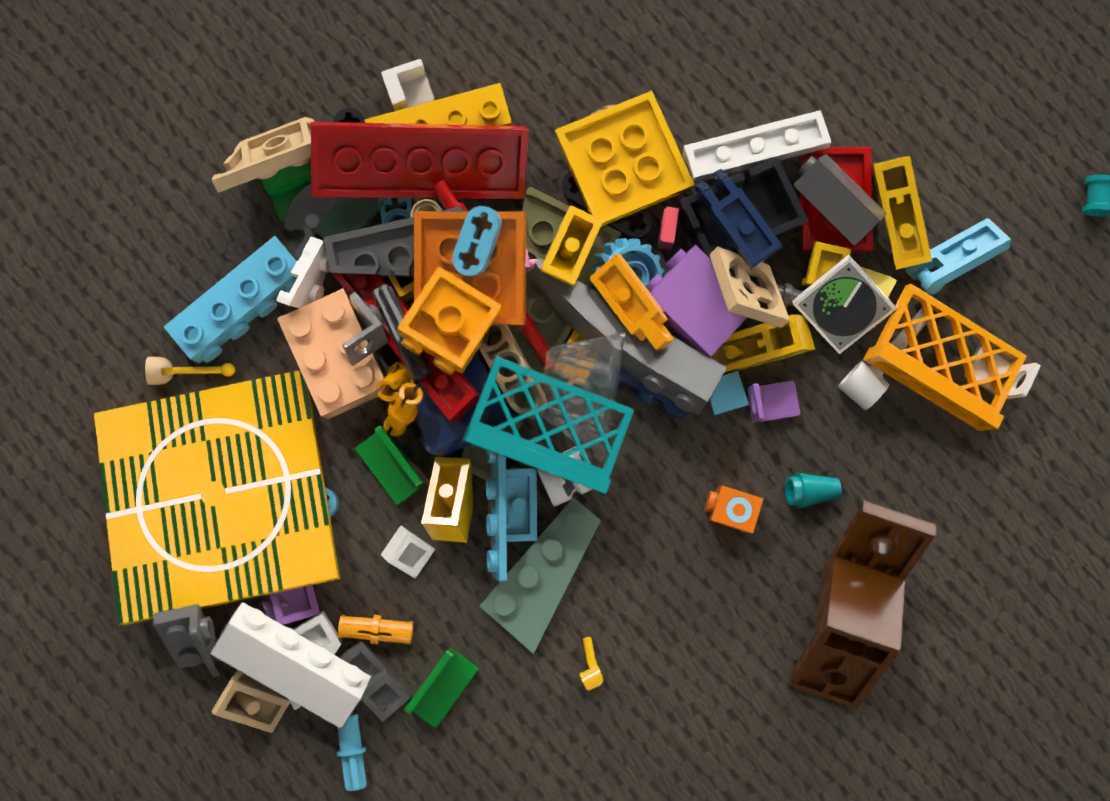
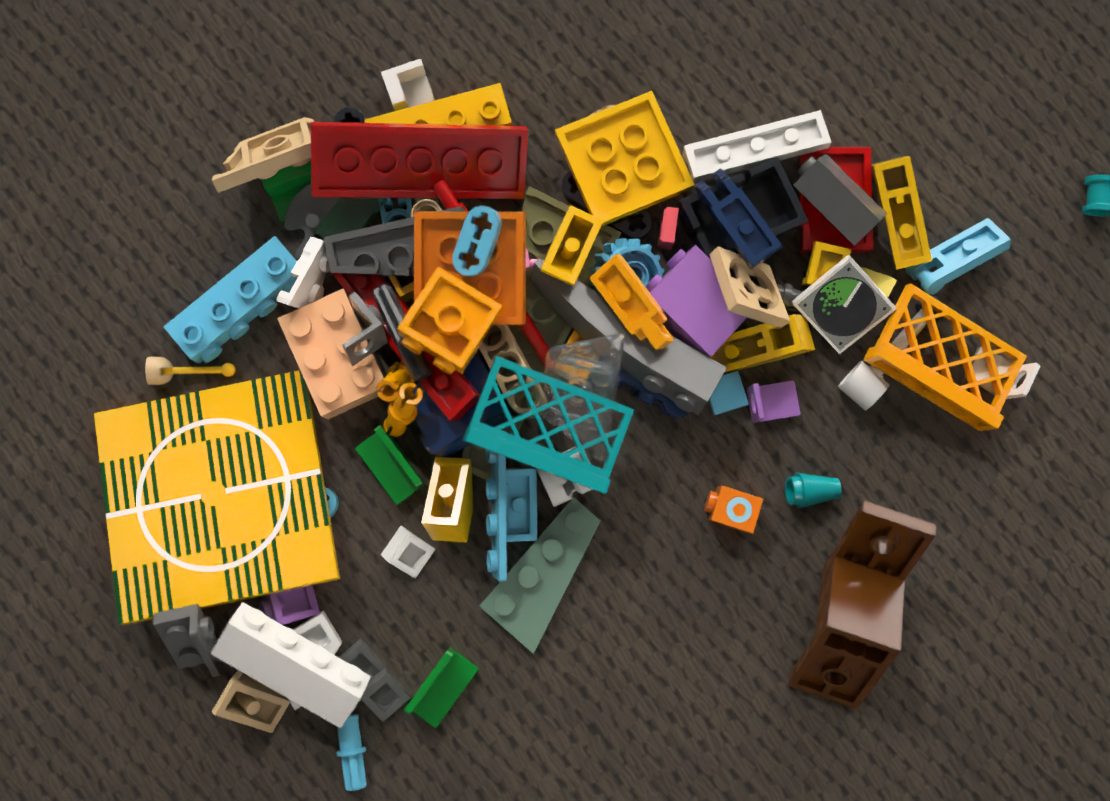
light orange pin [338,614,414,645] -> none
yellow hand [579,637,603,691] -> none

